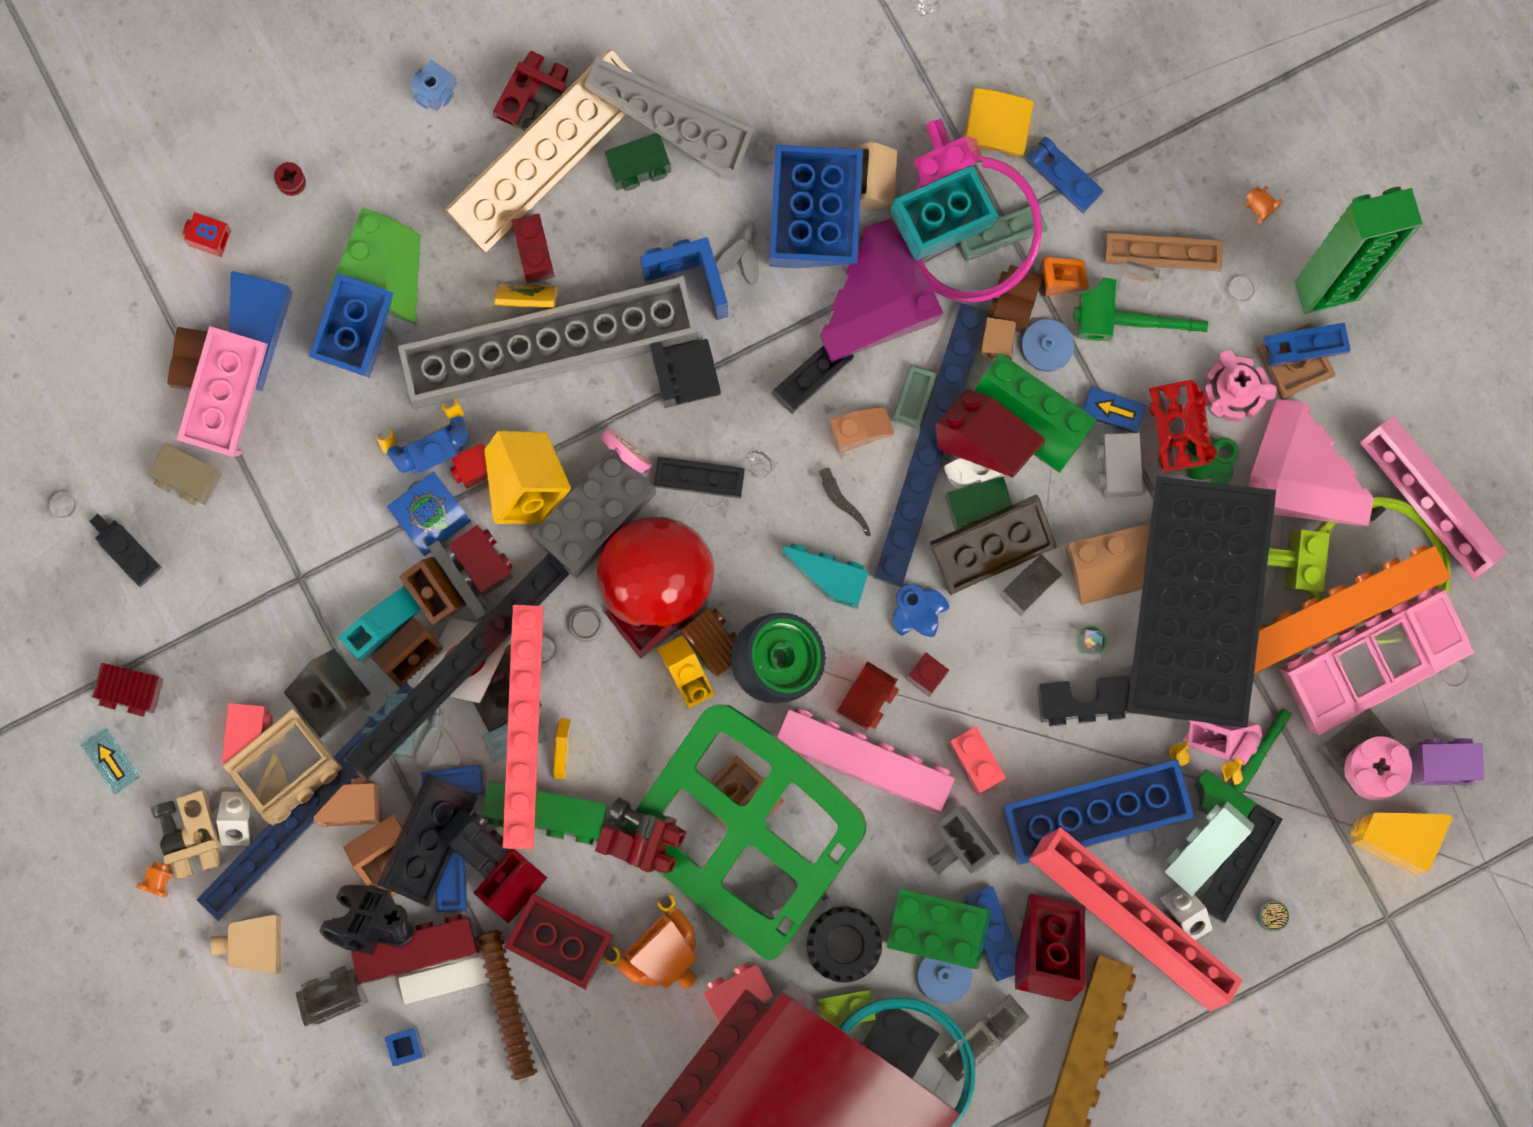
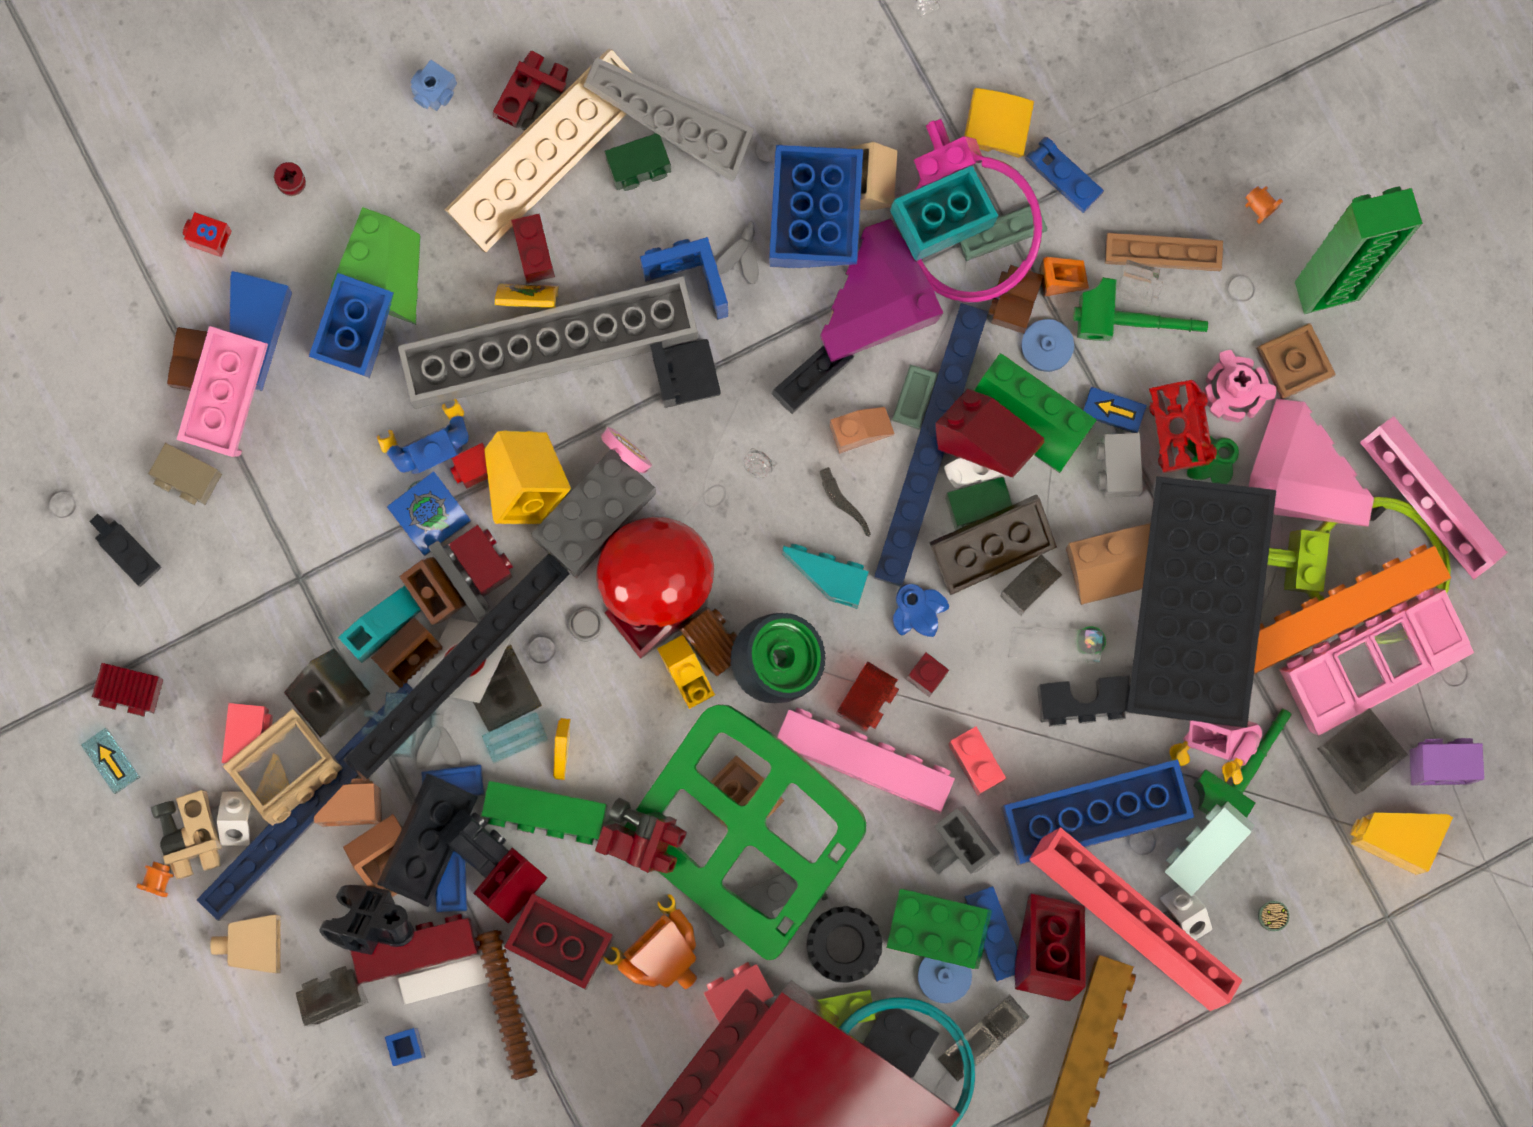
coral brick [503,605,544,849] -> none
black tile [654,457,745,499] -> none
medium nougat panel [981,317,1016,361] -> none
black plate [1201,804,1283,923] -> none
blue plate [1263,322,1351,367] -> none
bright pink brick [1344,737,1412,800] -> none

